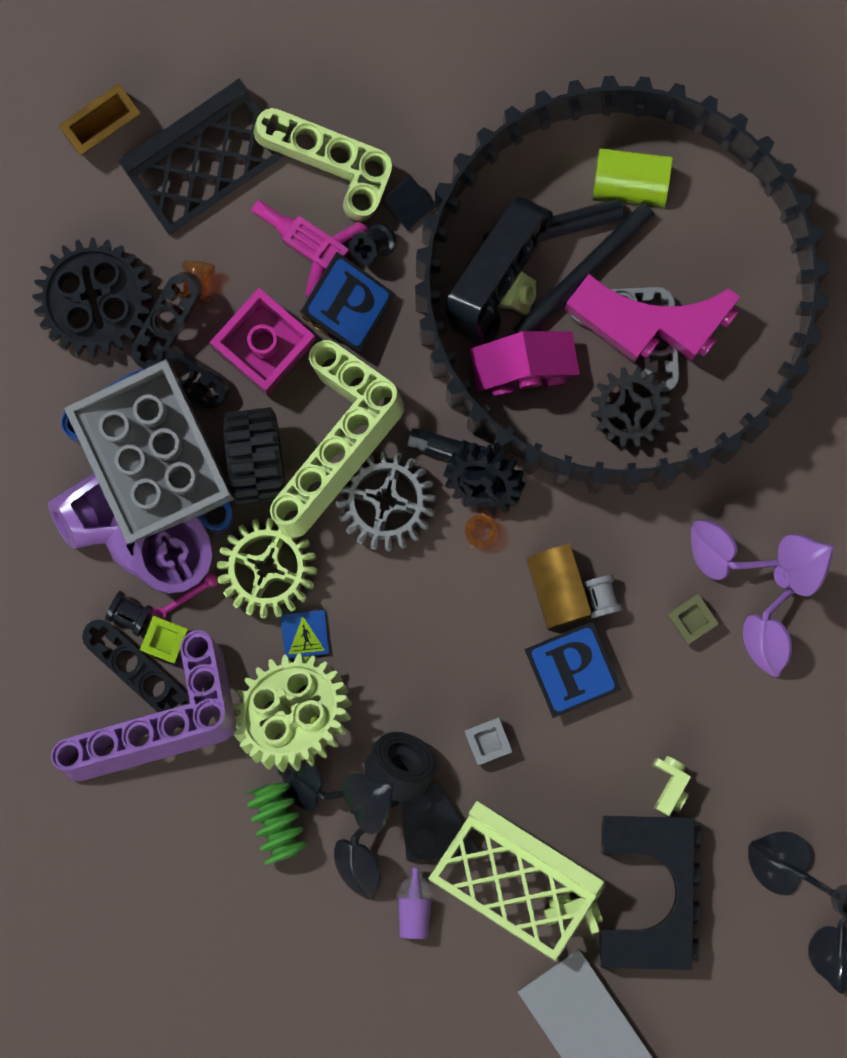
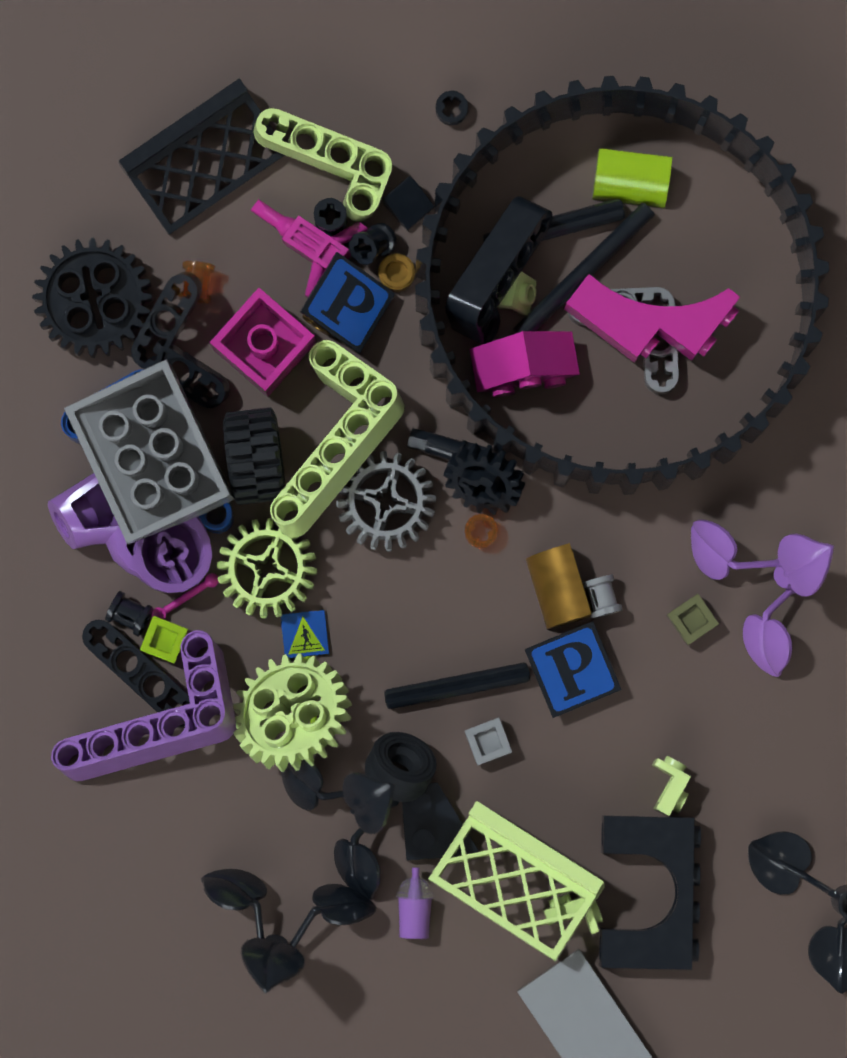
pearl gold brick [59,83,141,156] -> none
bright green piece [243,782,308,865] -> none
black gear [591,367,671,447] -> none
none -> black plant [201,869,377,993]
none -> black bush [313,198,347,237]
none -> pearl gold tile [378,254,415,292]
none -> black axle [384,662,530,709]
none -> black bush [435,90,468,126]

